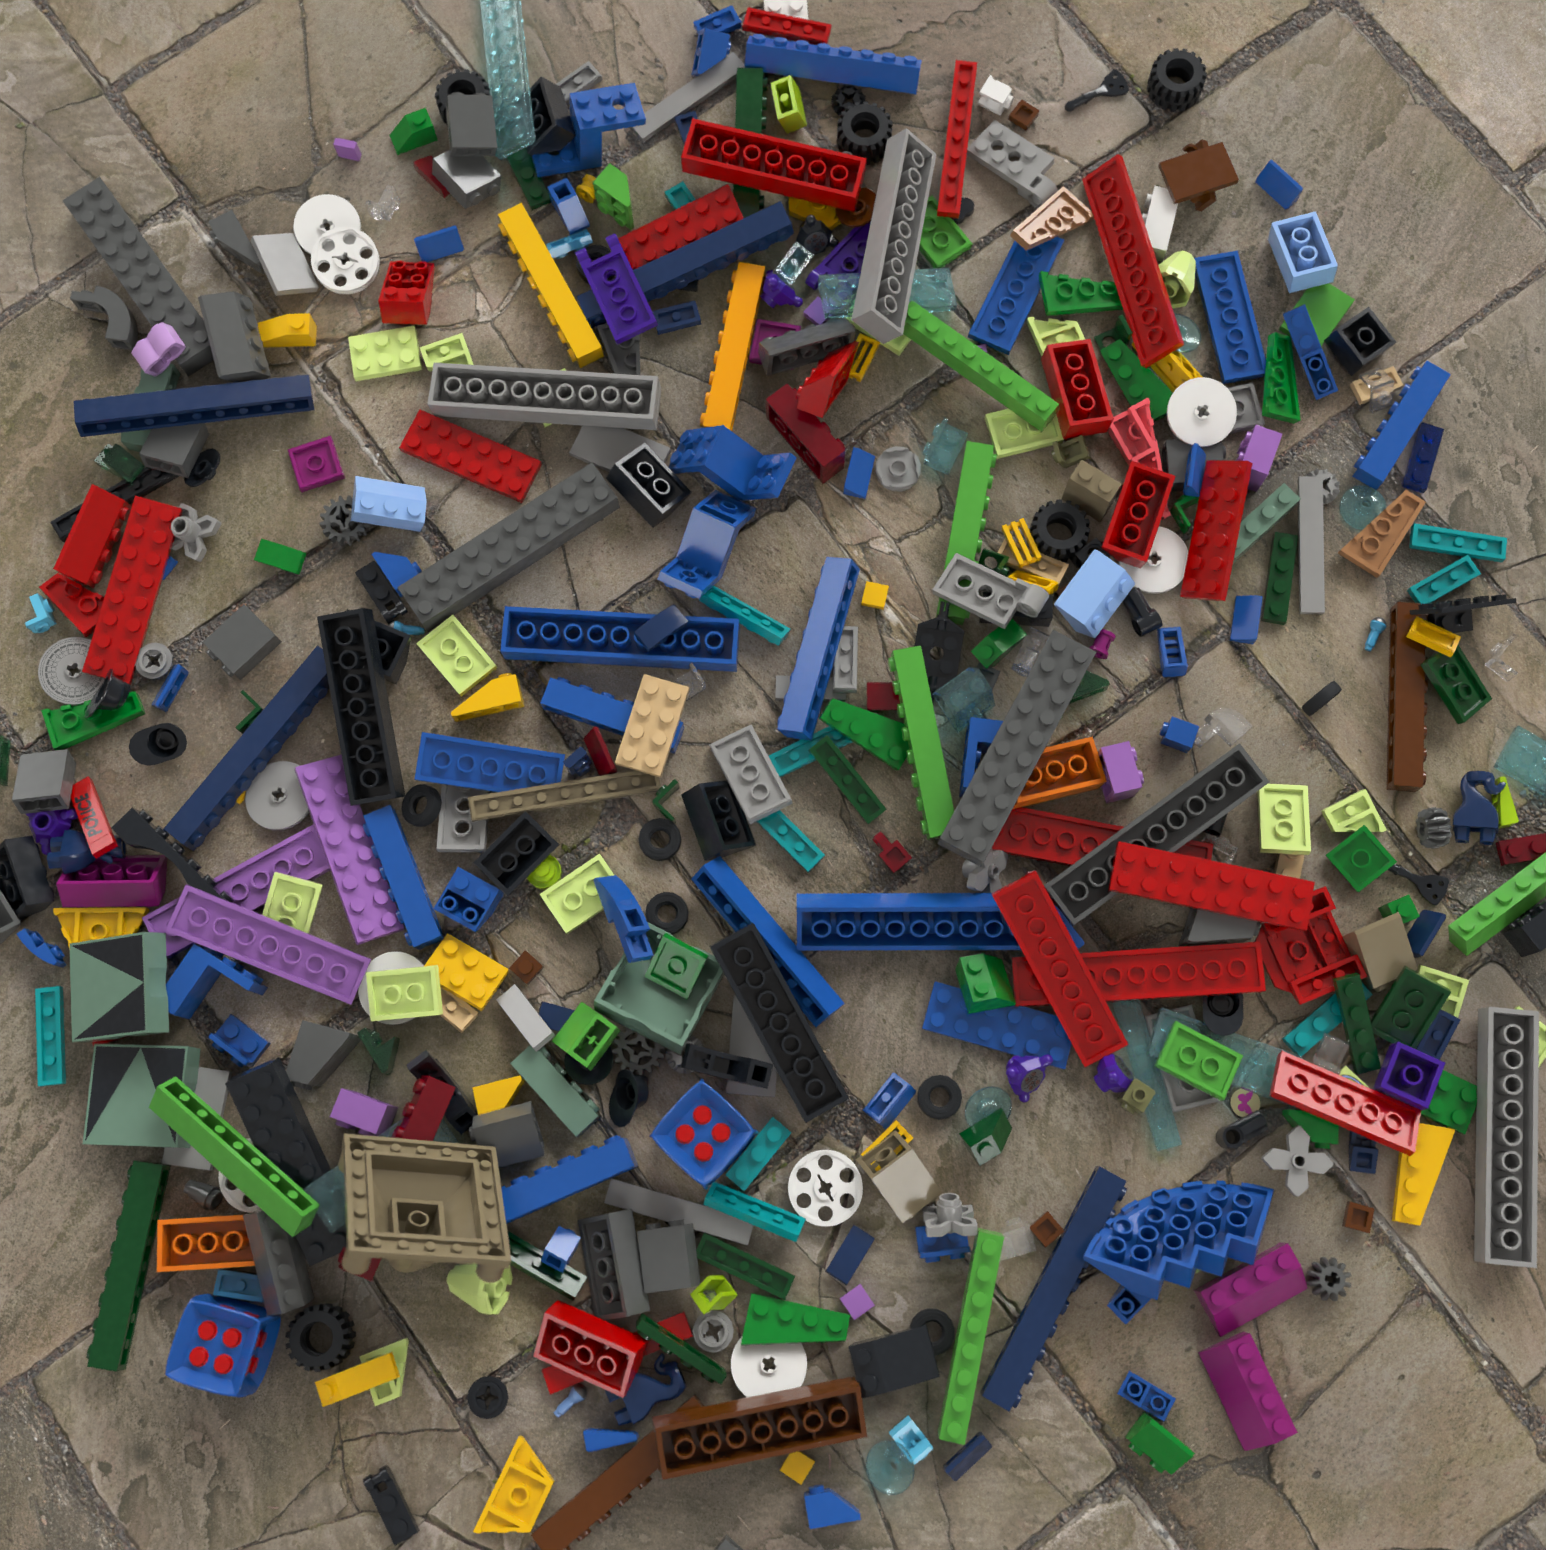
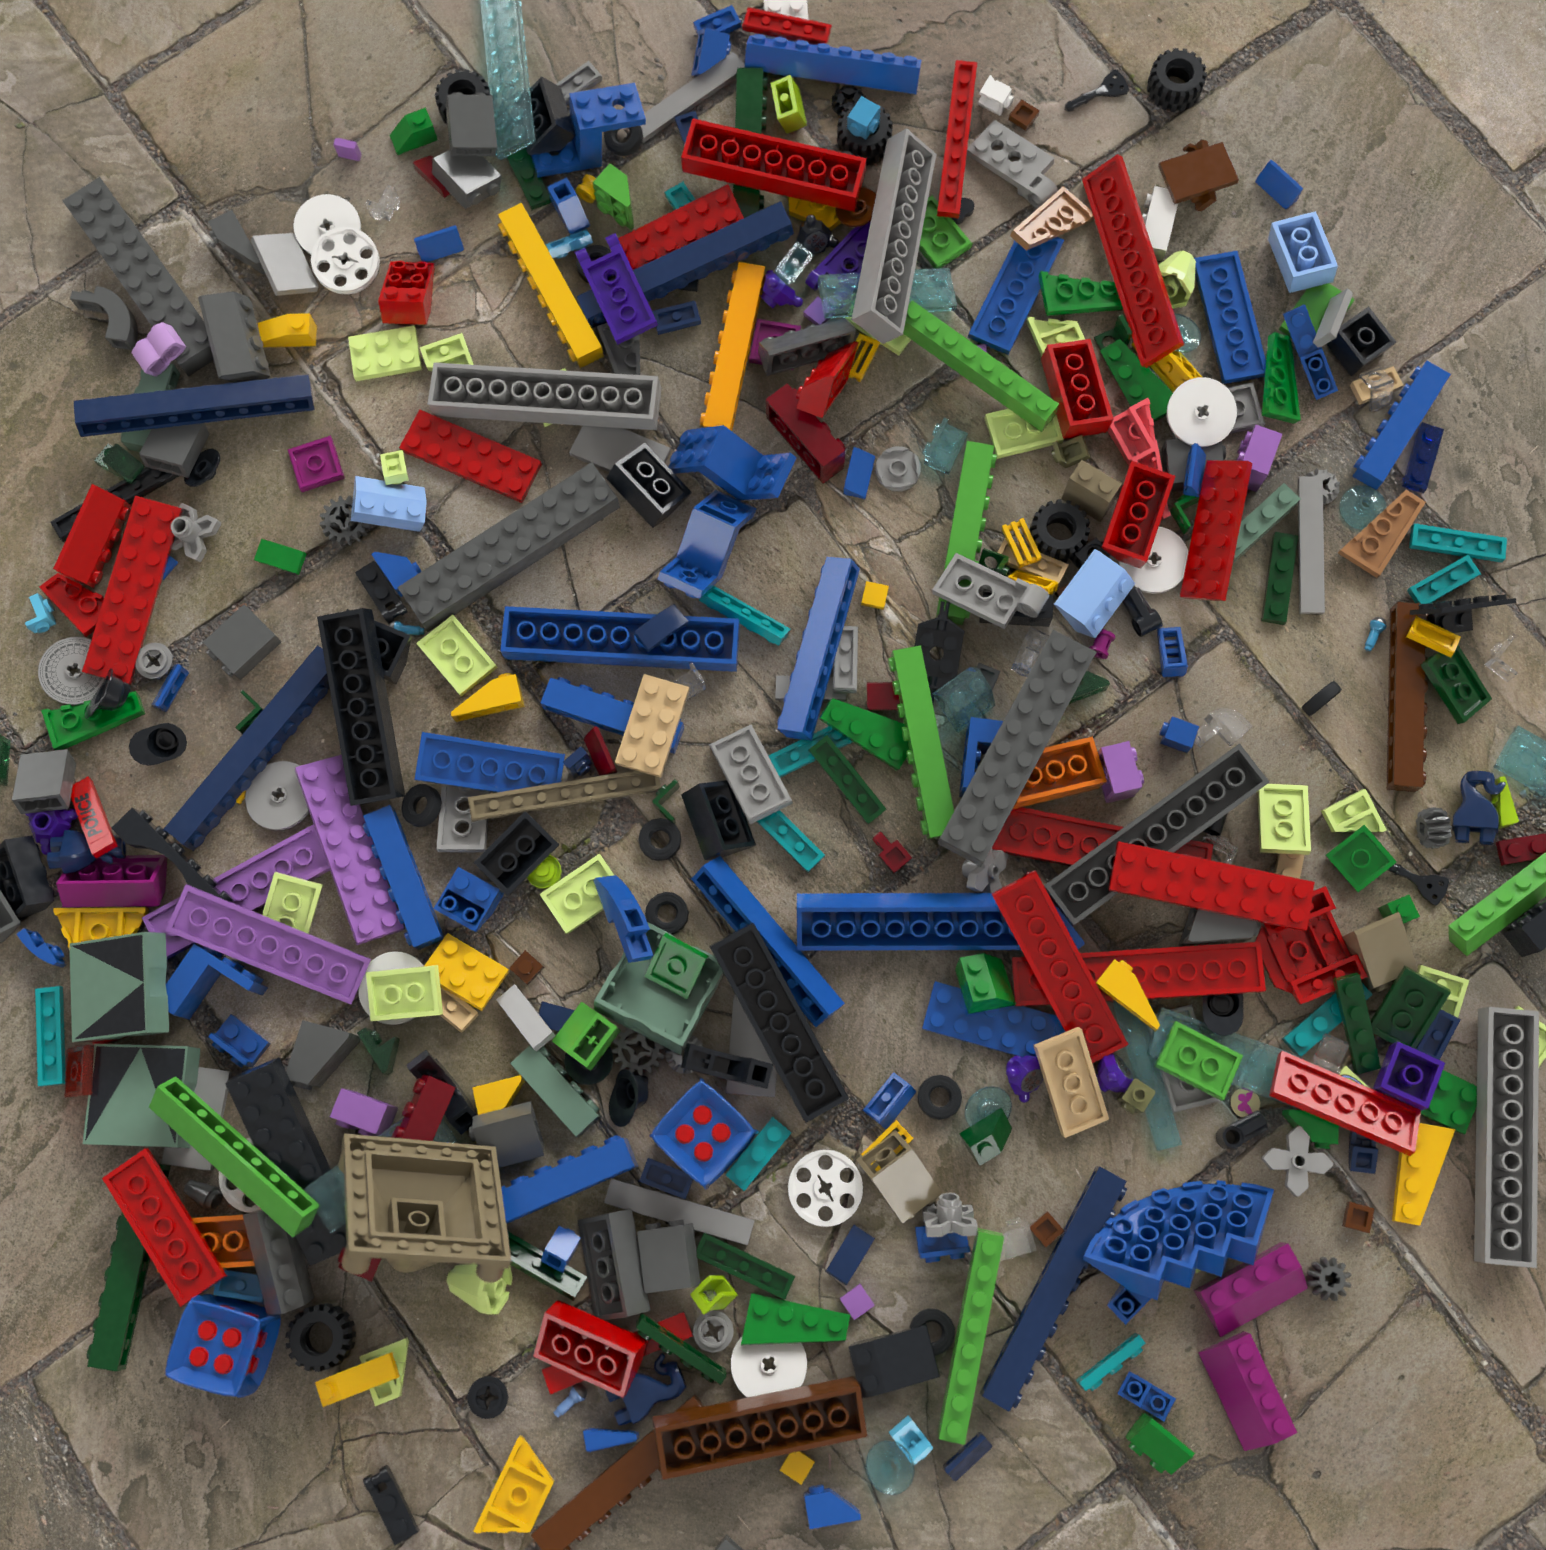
teal plate [703,1181,806,1242] -> none
green slope [971,618,1027,669] -> none
blue slope [1230,595,1263,645] -> none
dark blue slope [1407,910,1446,959] -> none
none -> clear red tile [64,1045,94,1098]
none -> red plate [102,1148,227,1307]
none -> yellowish green plate [380,450,409,485]
none -> black tyre [604,126,643,156]
none -> dark blue plate [639,1158,694,1200]
none -> dark azure brick [847,96,881,139]
none -> tan plate [1033,1027,1109,1138]
none -> teal plate [1076,1333,1146,1391]
none -> yellow slope [1096,959,1160,1032]
none -> light grey tile [1313,288,1353,348]

